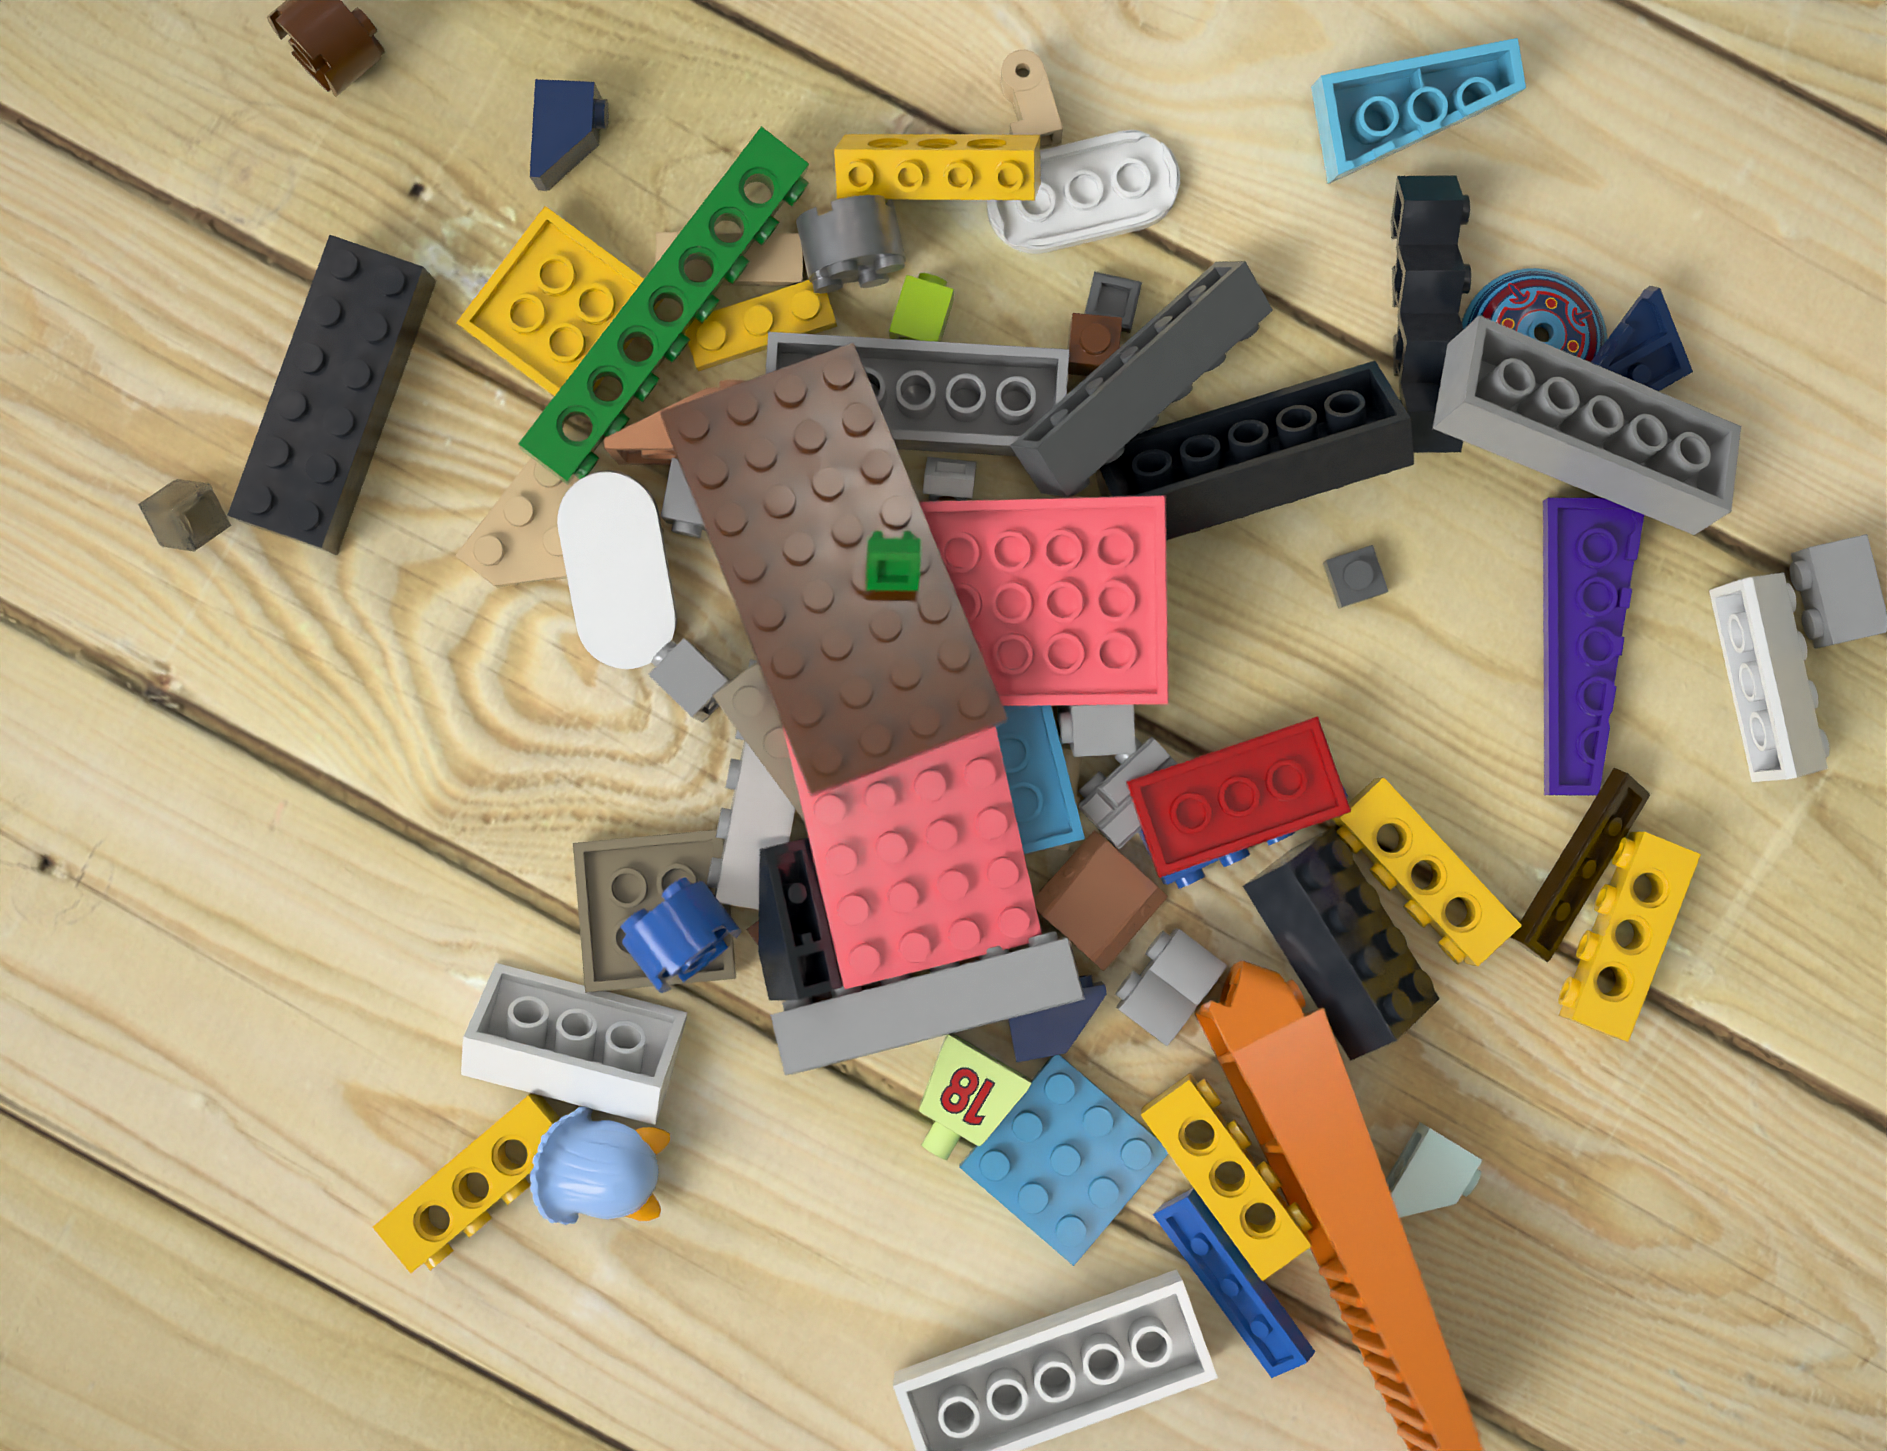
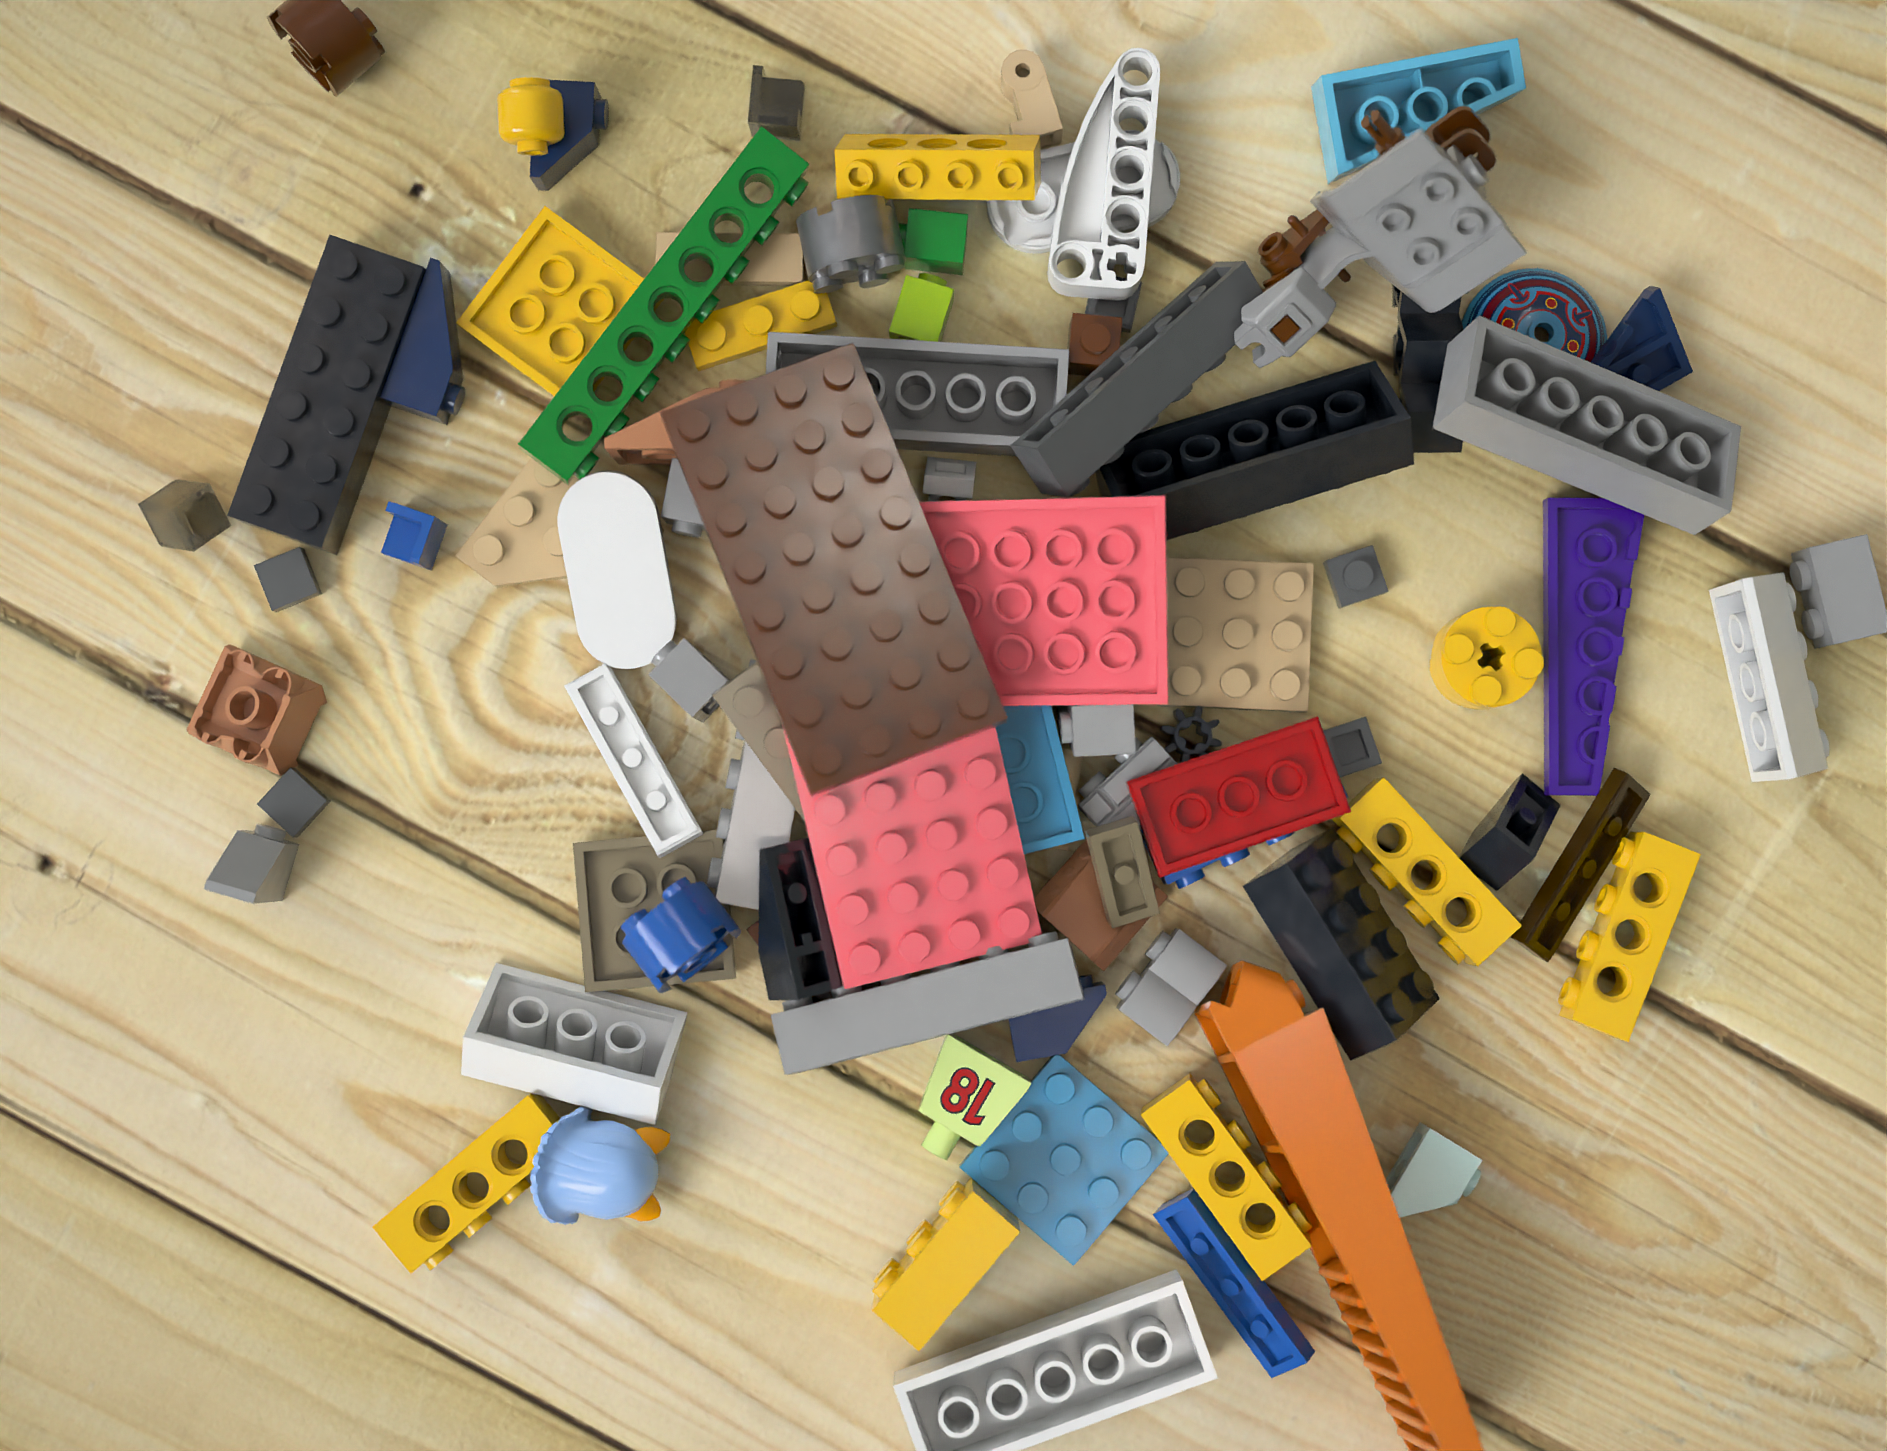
green tile [866,531,921,591] -> none
none -> nougat slope [186,644,327,776]
none -> light grey slope [204,824,299,904]
none -> dark grey tile [254,547,322,612]
none -> dark grey tile [257,767,331,838]
none -> dark blue slope [380,258,465,425]
none -> blue panel [381,501,448,571]
none -> yellow head [497,77,565,156]
none -> white tile [564,664,703,858]
none -> clear smoke panel [748,65,805,141]
none -> yellow brick [872,1178,1020,1351]
none -> green brick [898,208,968,275]
none -> white beam [1047,48,1160,300]
none -> dark tan plate [1085,816,1160,928]
none -> tan plate [1158,557,1314,713]
none -> black gear [1160,706,1222,763]
none -> light grey piece [1234,106,1527,368]
none -> dark grey tile [1323,717,1382,777]
none -> yellow brick [1430,607,1544,710]
none -> black slope [1459,773,1561,891]

